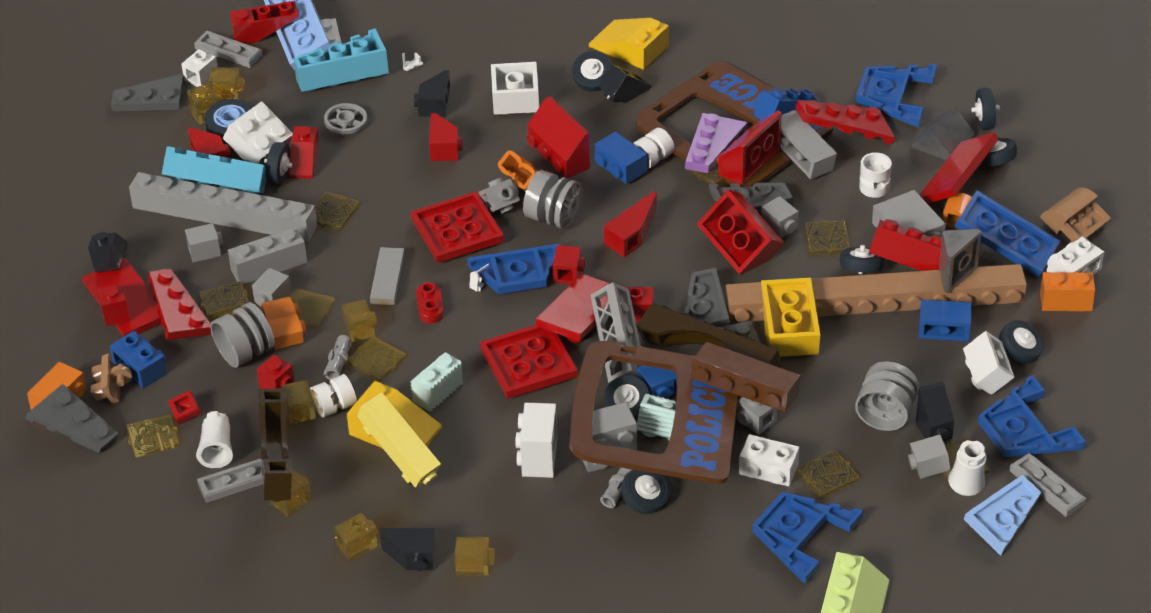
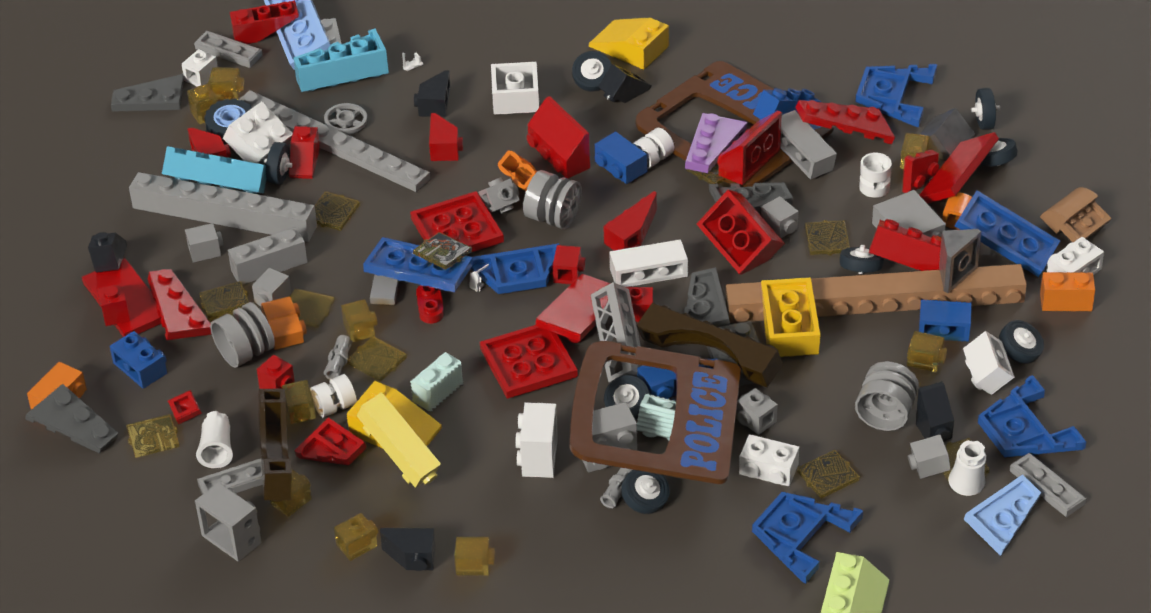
medium nougat hips [90,353,132,404] -> none
reddish brown brick [691,342,800,412] -> none
none -> light grey piece [195,482,261,562]
none -> light grey plate [239,90,430,192]
none -> red wing [294,417,367,465]
none -> blue plate [363,237,473,292]
none -> piece [413,232,472,270]
none -> white brick [610,239,688,287]
none -> clear yellow brick [900,133,929,169]
none -> red wing [902,150,939,193]
none -> clear yellow brick [907,331,947,372]

